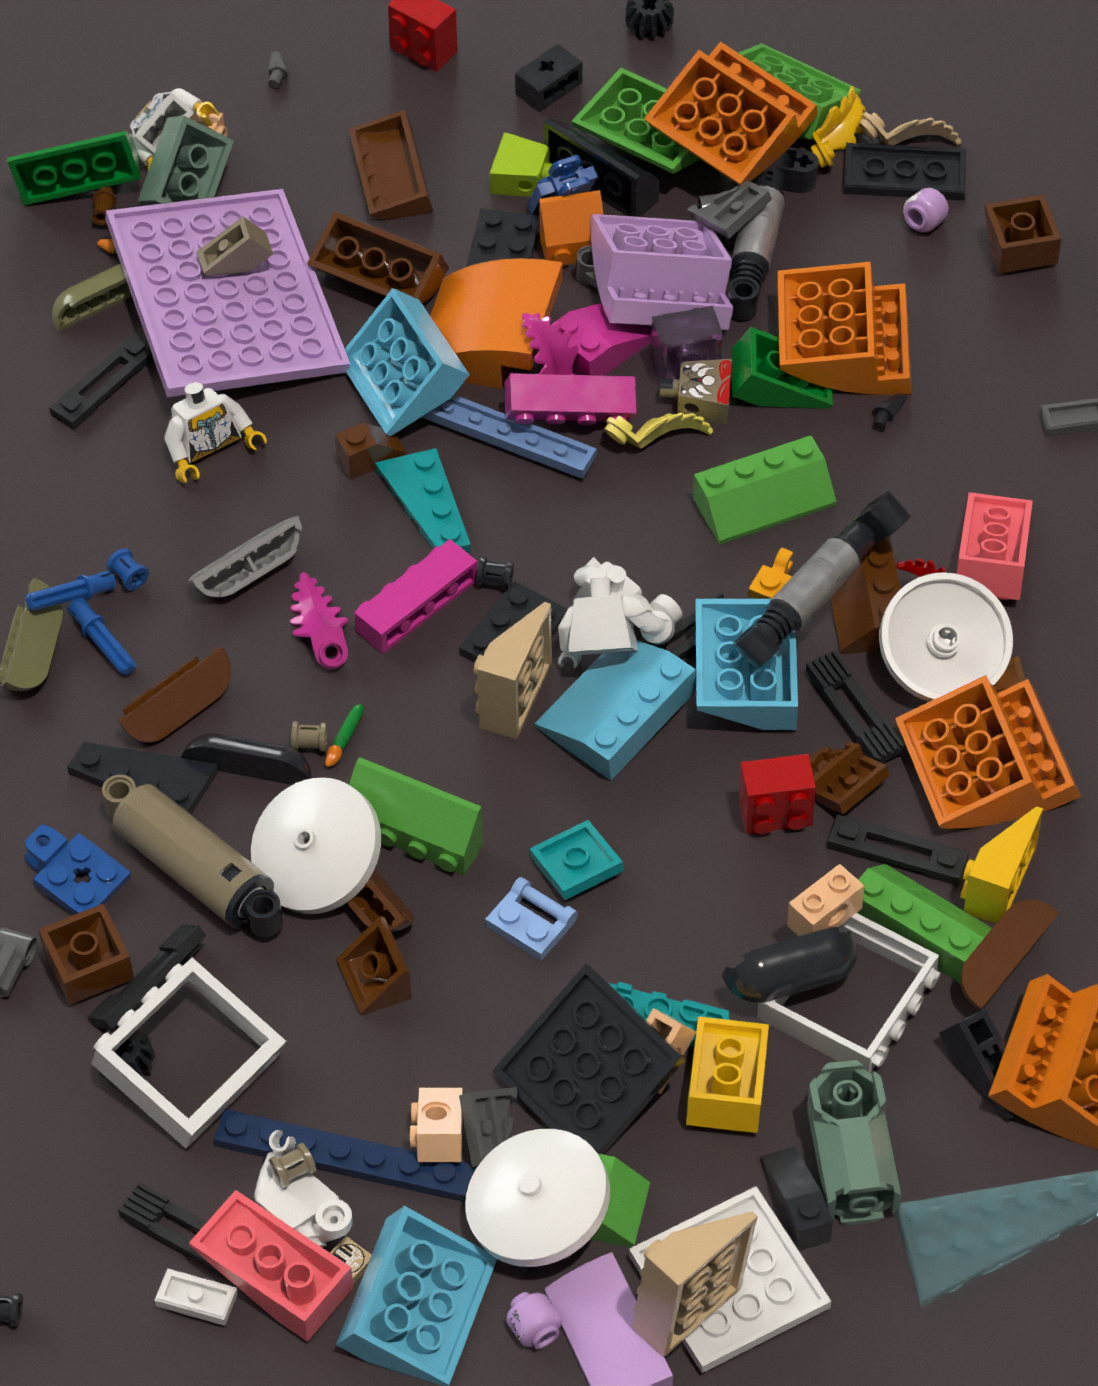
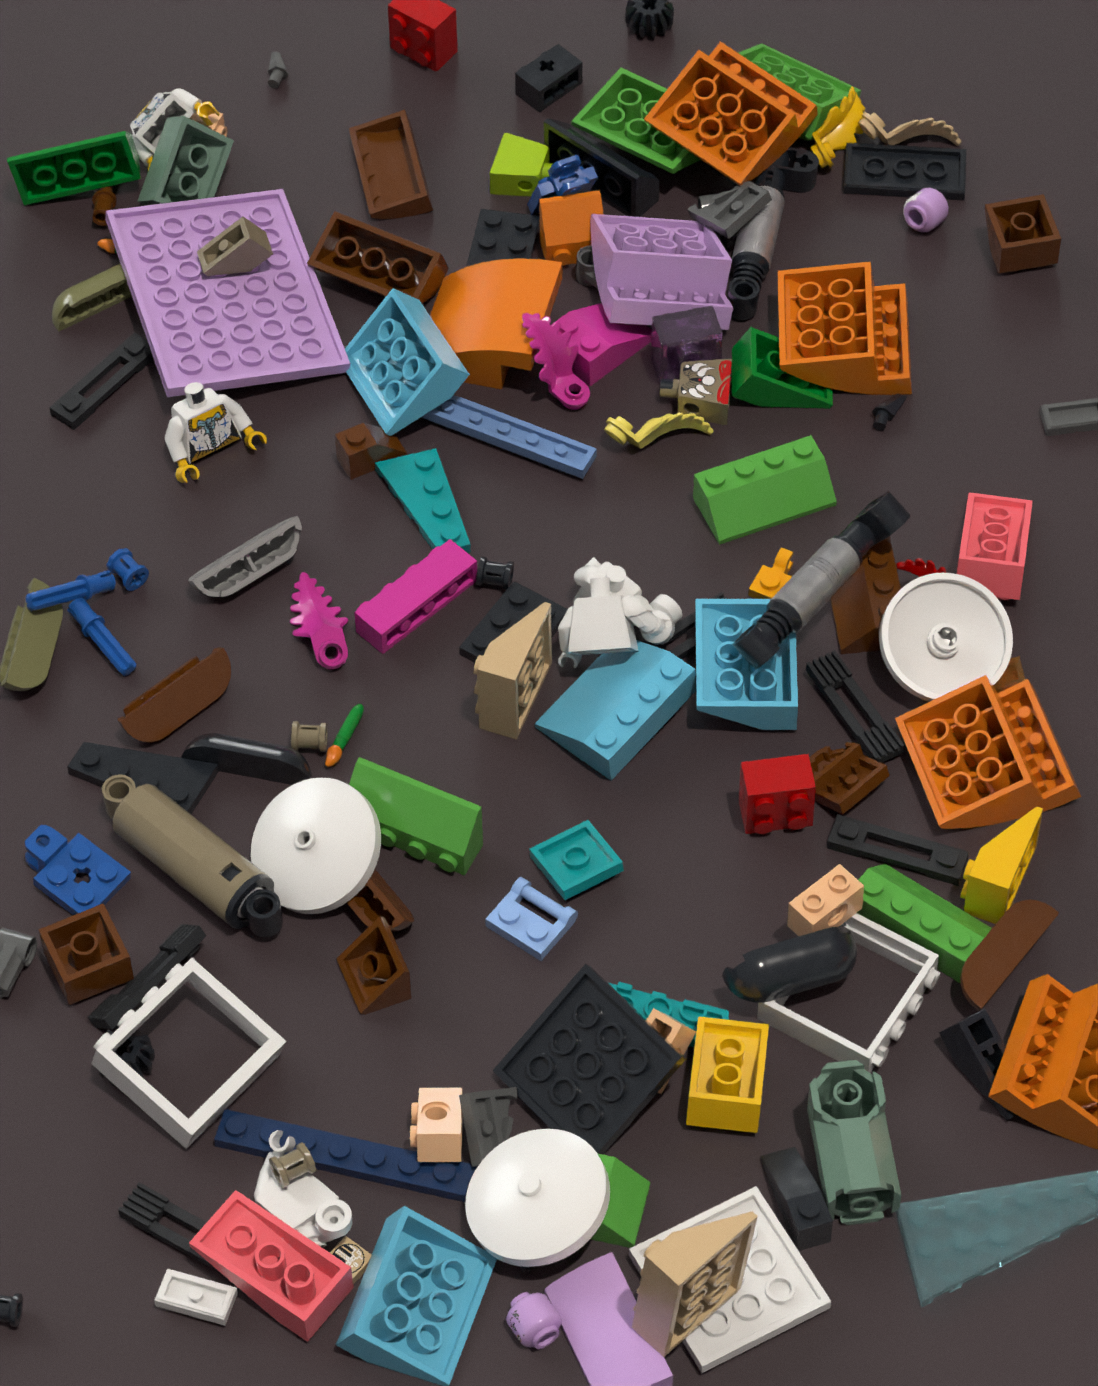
dark pink brick [505,373,636,425] -> none

